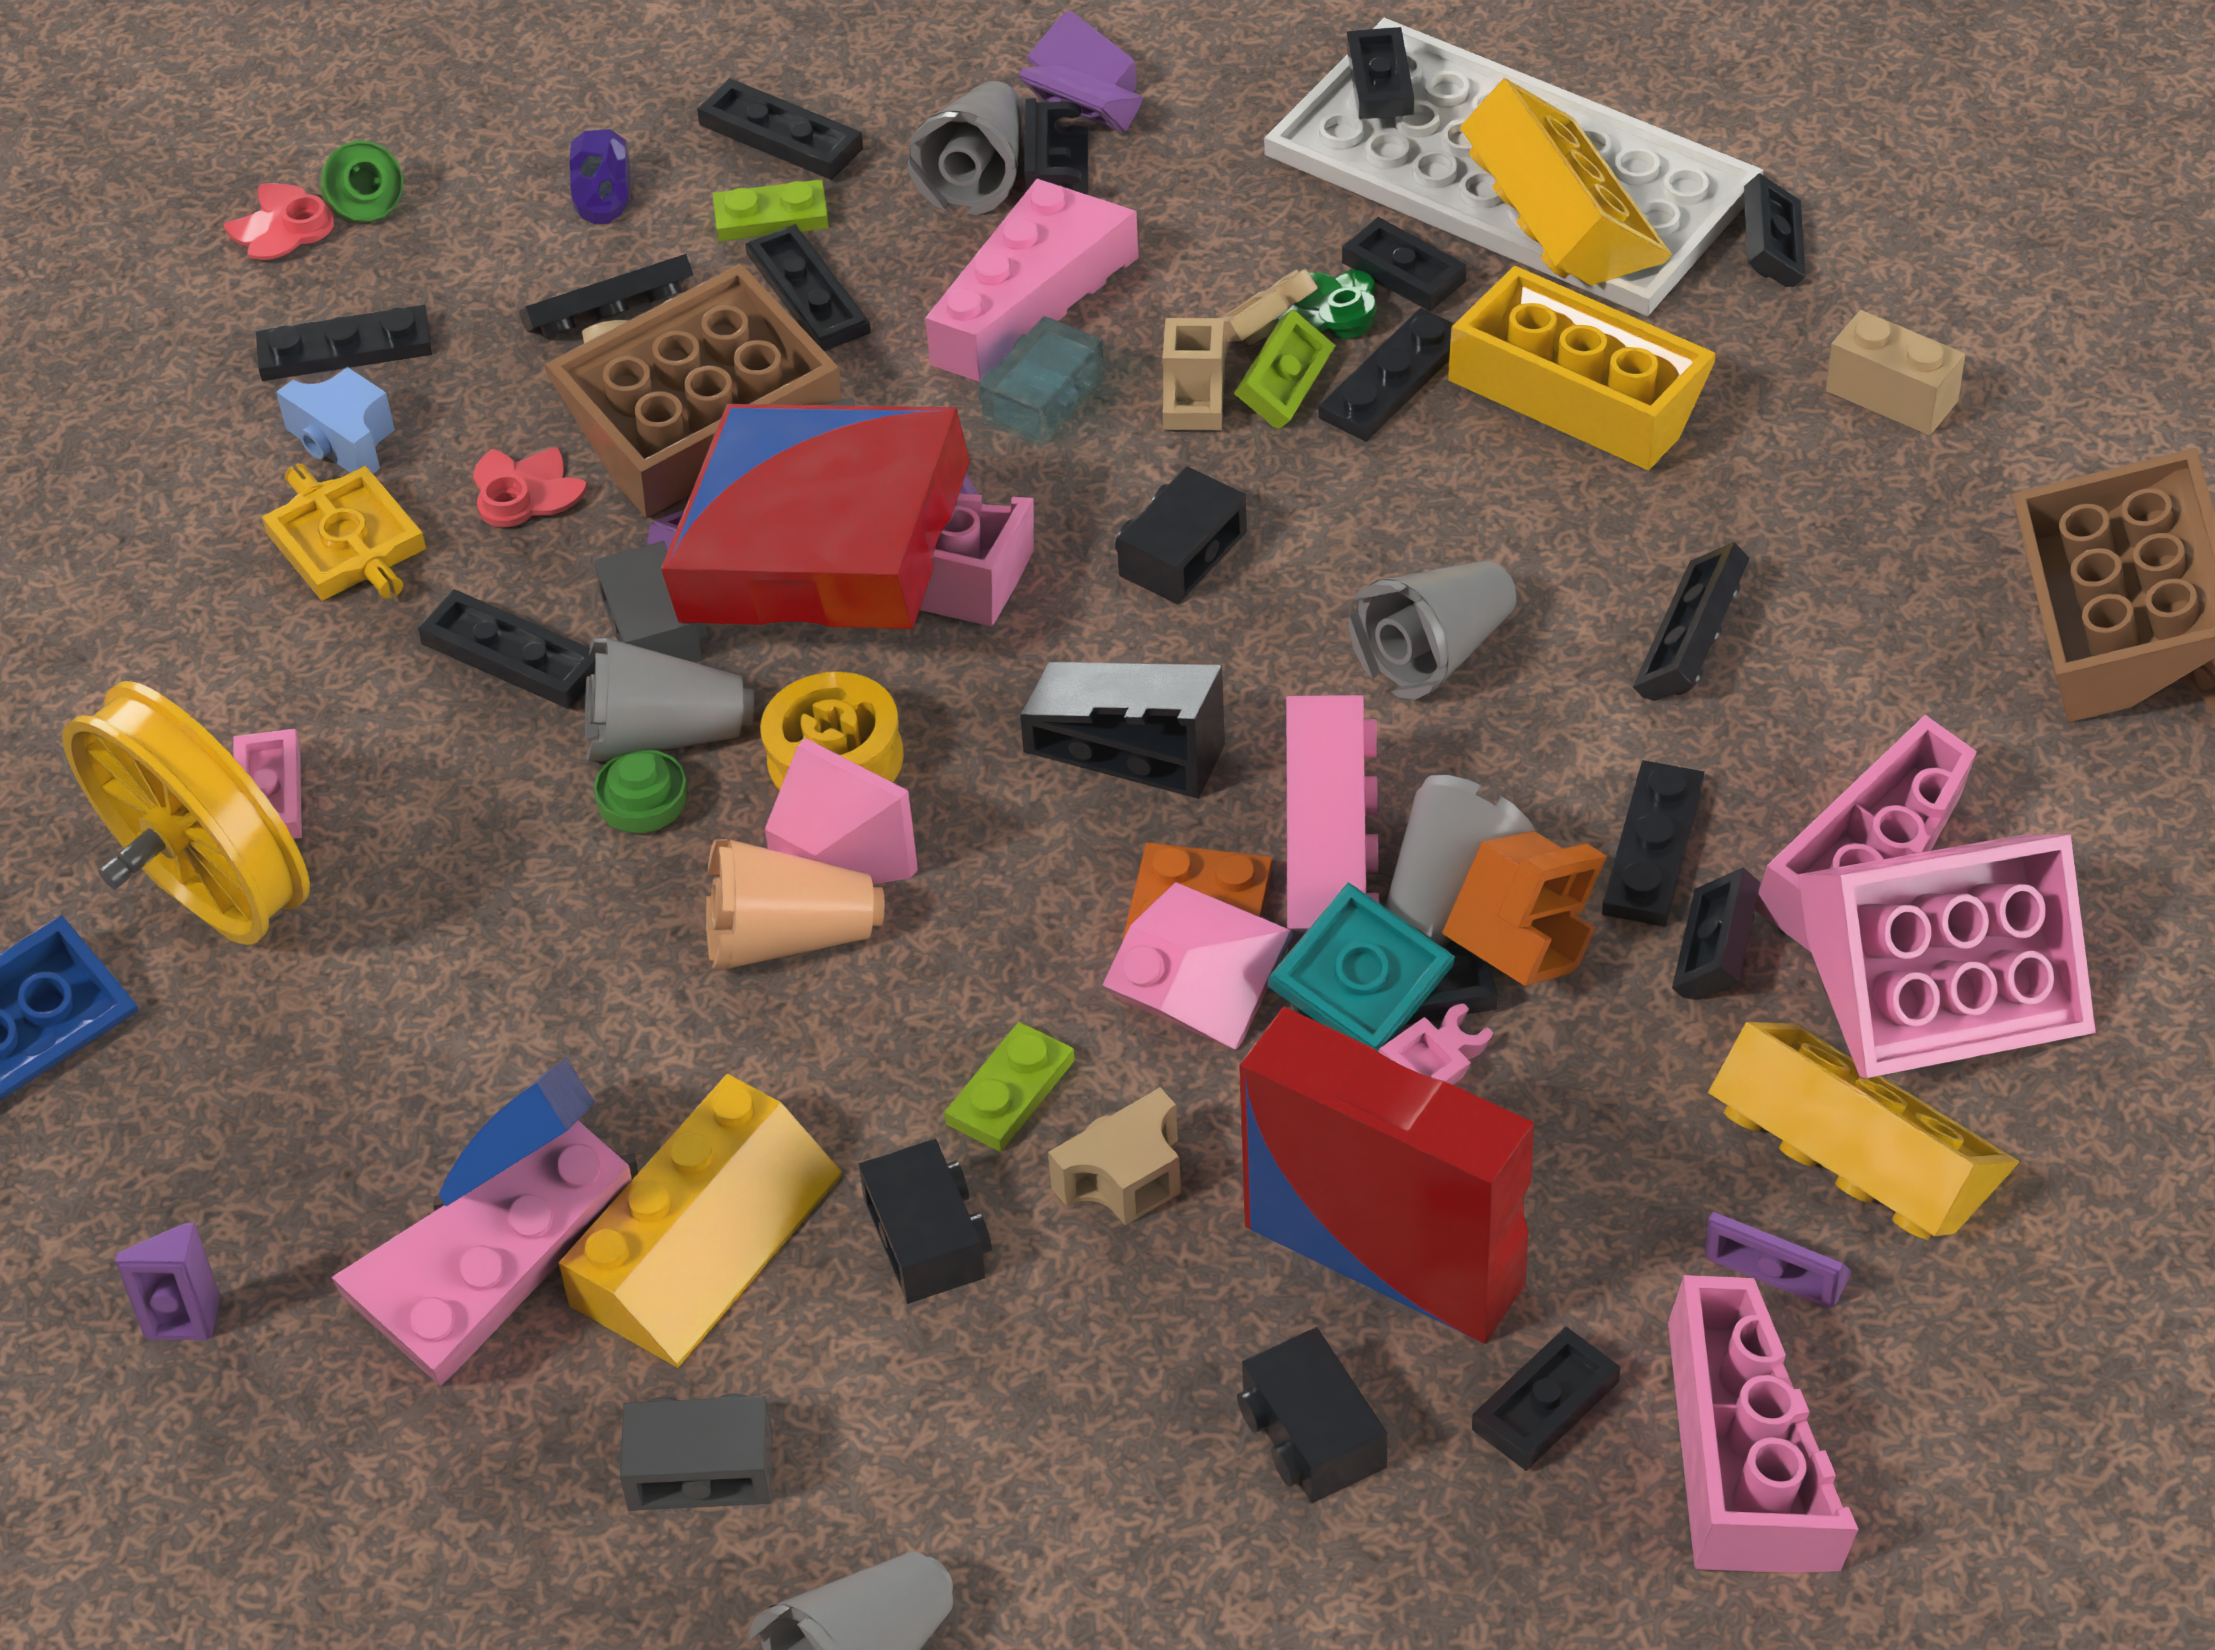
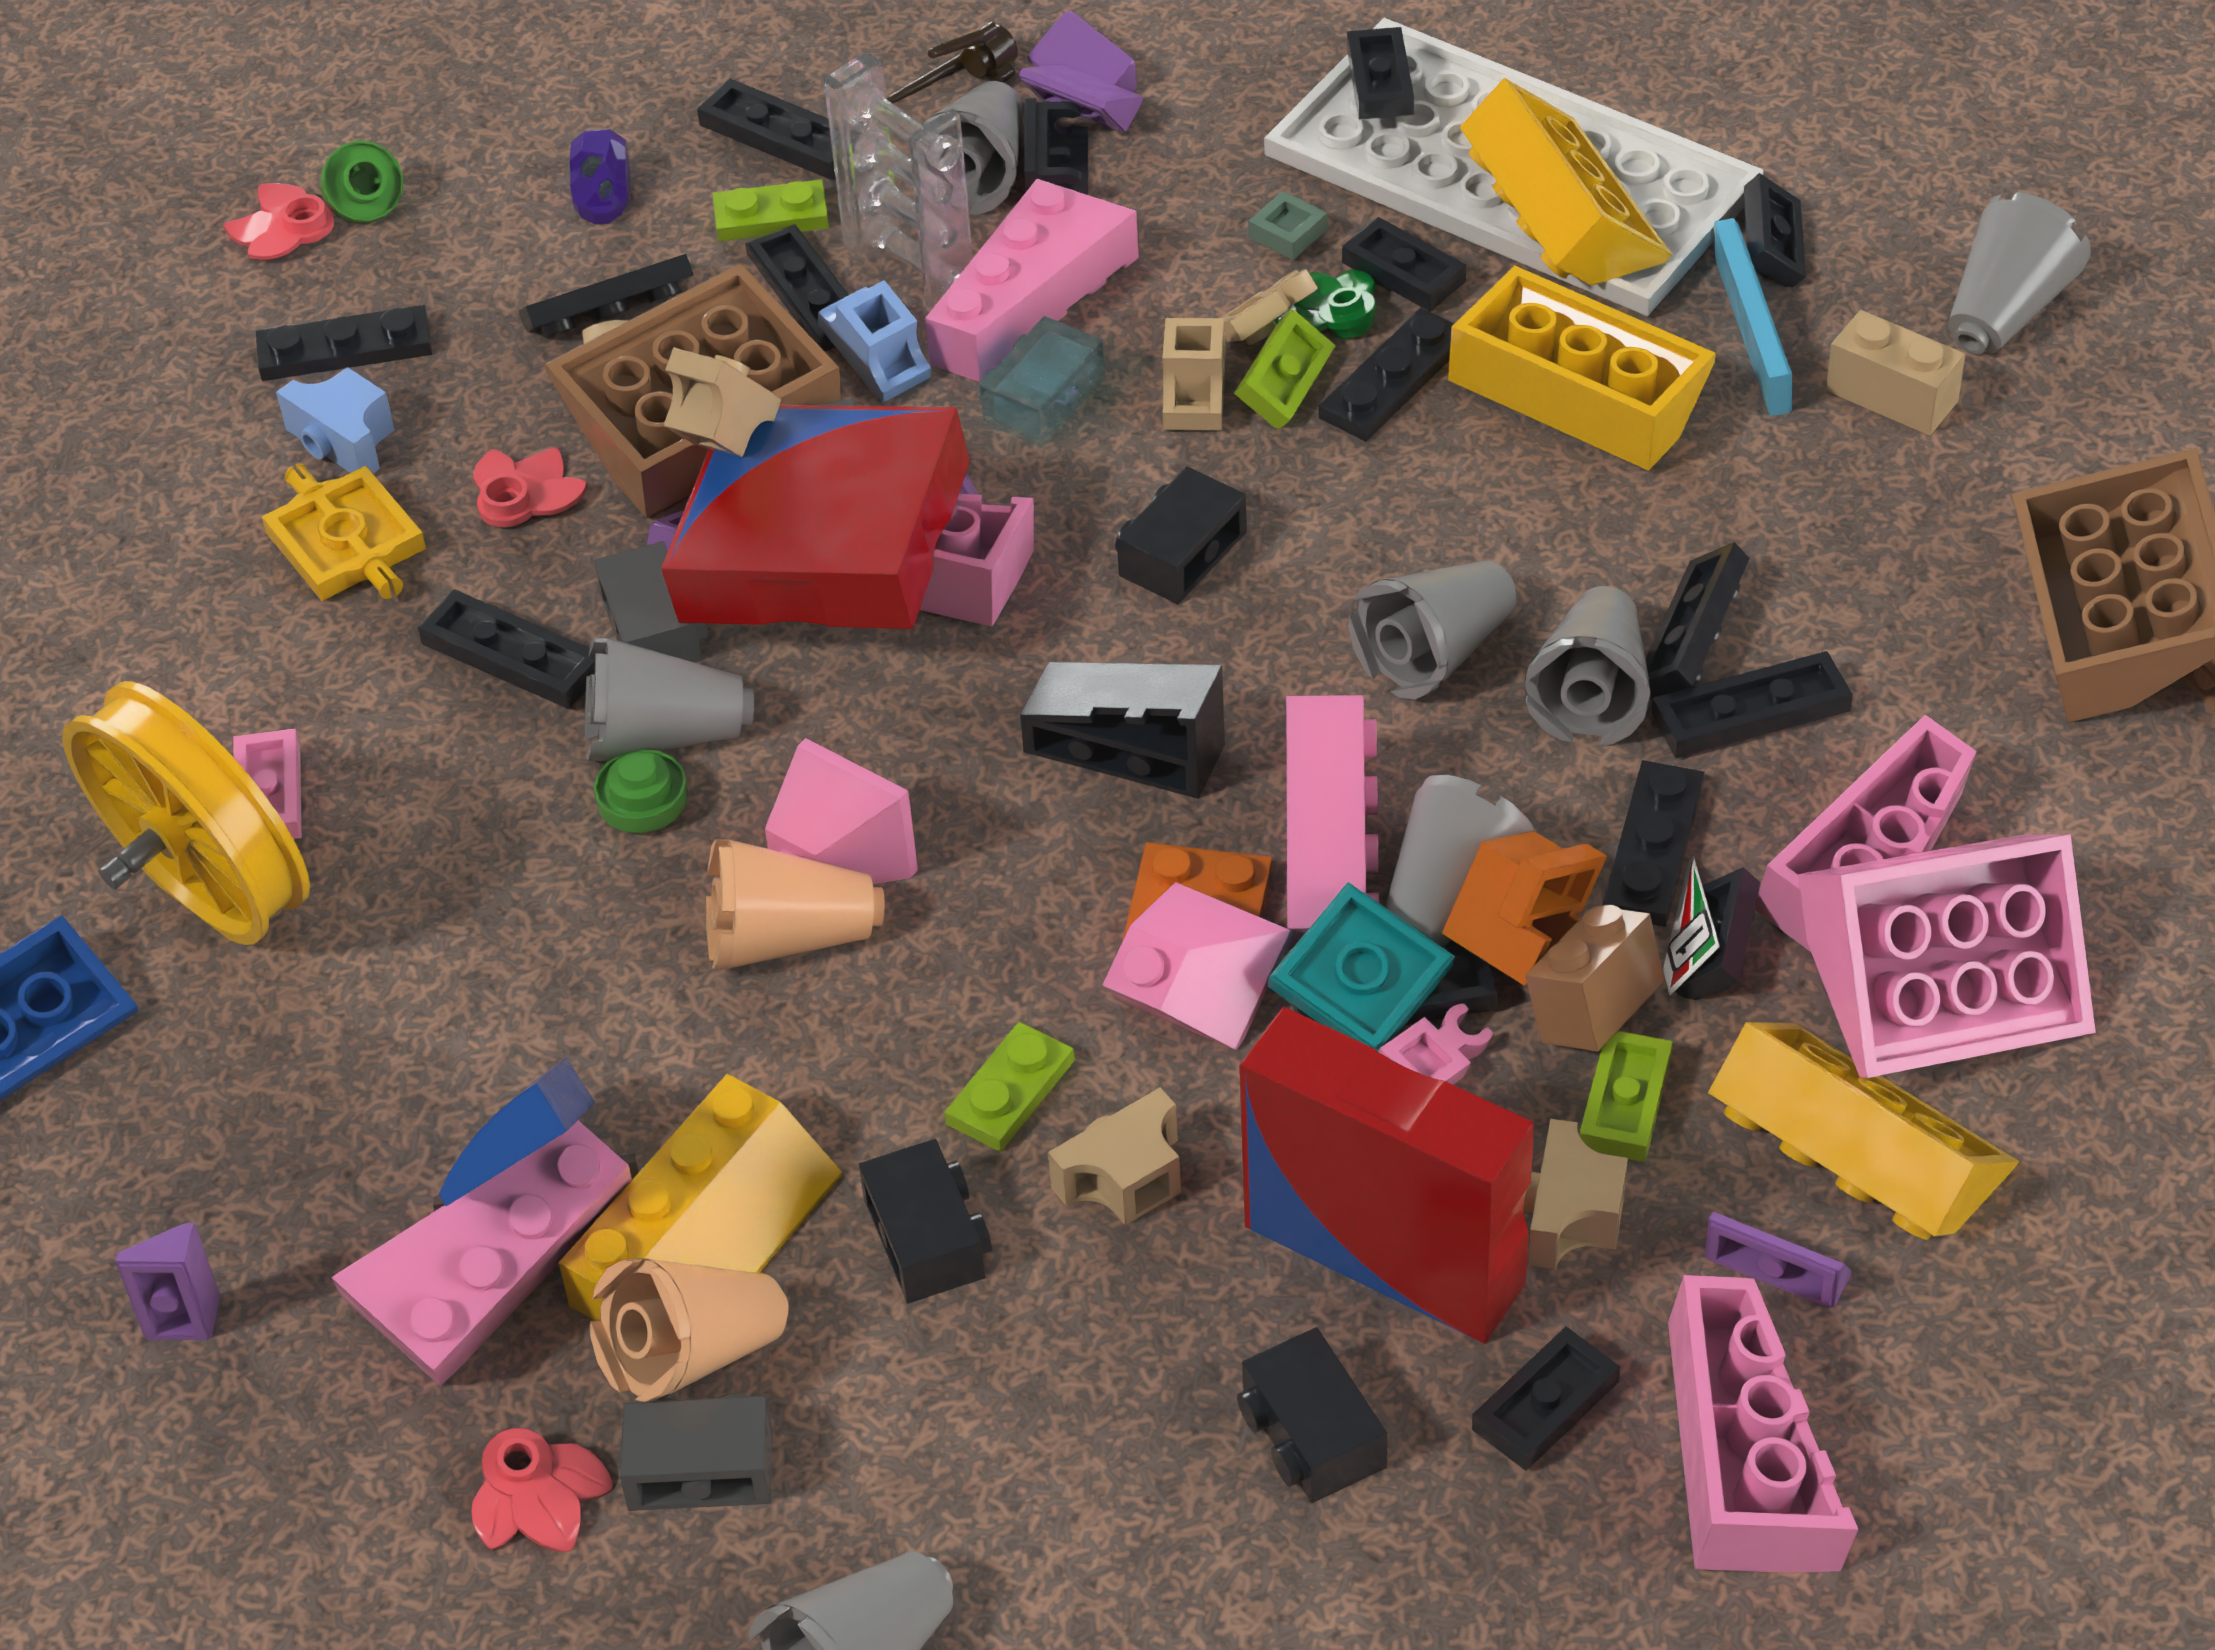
yellow wheel [760,672,904,791] -> none
none -> coral plate [471,1428,613,1552]
none -> light nougat cone [590,1258,789,1402]
none -> tan brick [663,347,782,458]
none -> light blue brick [818,280,931,403]
none -> clear fence [824,51,973,310]
none -> dark brown plant [887,22,1018,103]
none -> sand green plate [1248,191,1328,260]
none -> tan brick [1524,1119,1628,1270]
none -> light grey cone [1525,586,1650,746]
none -> medium nougat brick [1525,905,1665,1052]
none -> lime plate [1579,1031,1673,1163]
none -> black plate [1652,651,1853,759]
none -> sticker [1663,856,1720,995]
none -> medium azure tile [1714,218,1792,416]
none -> light grey cone [1948,192,2091,355]

